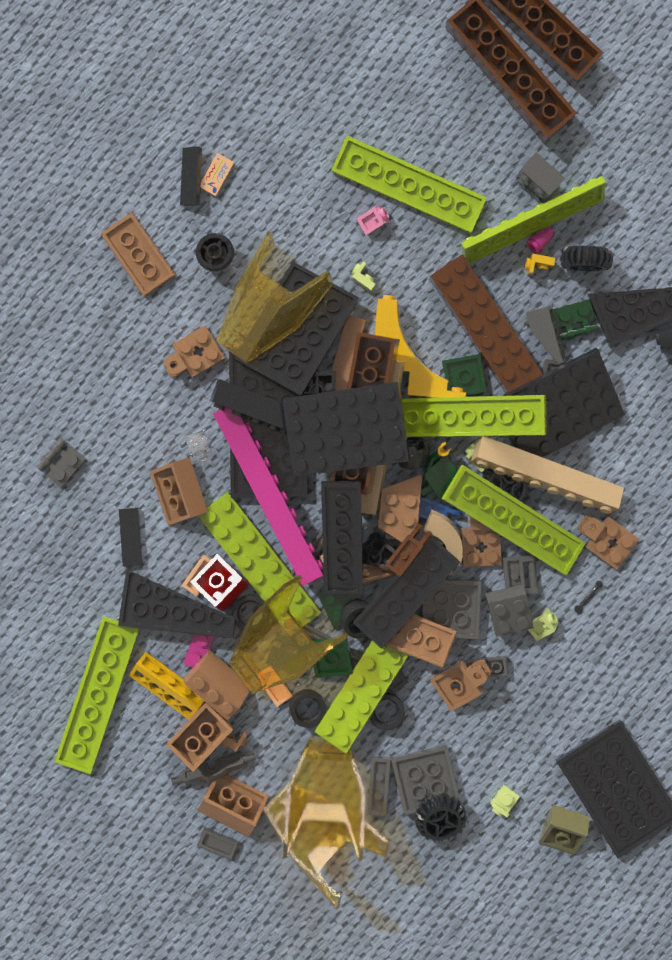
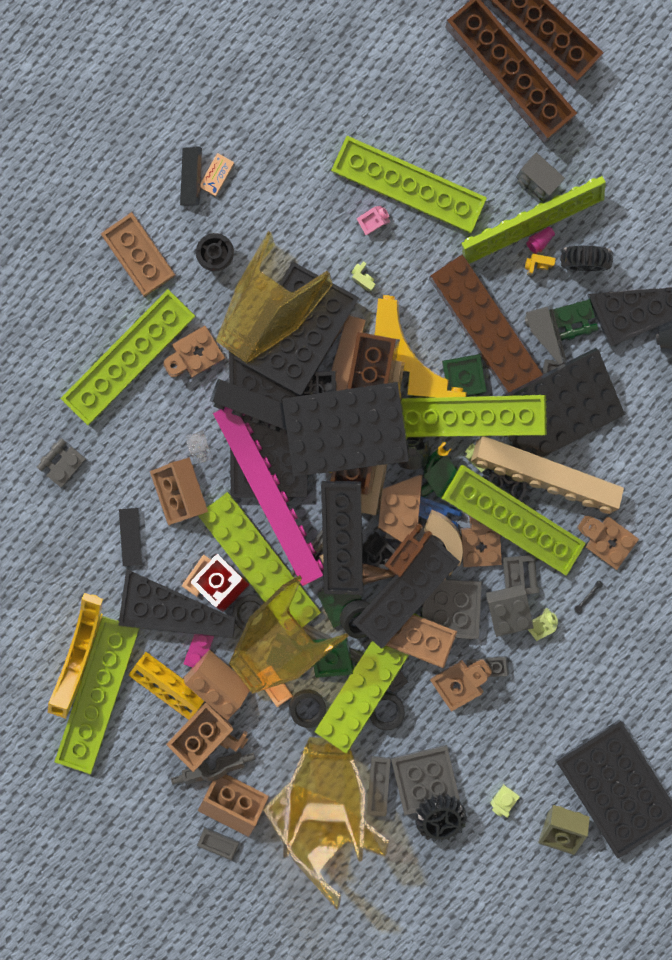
none -> yellow arch [47,593,103,719]
none -> lime plate [60,289,196,426]

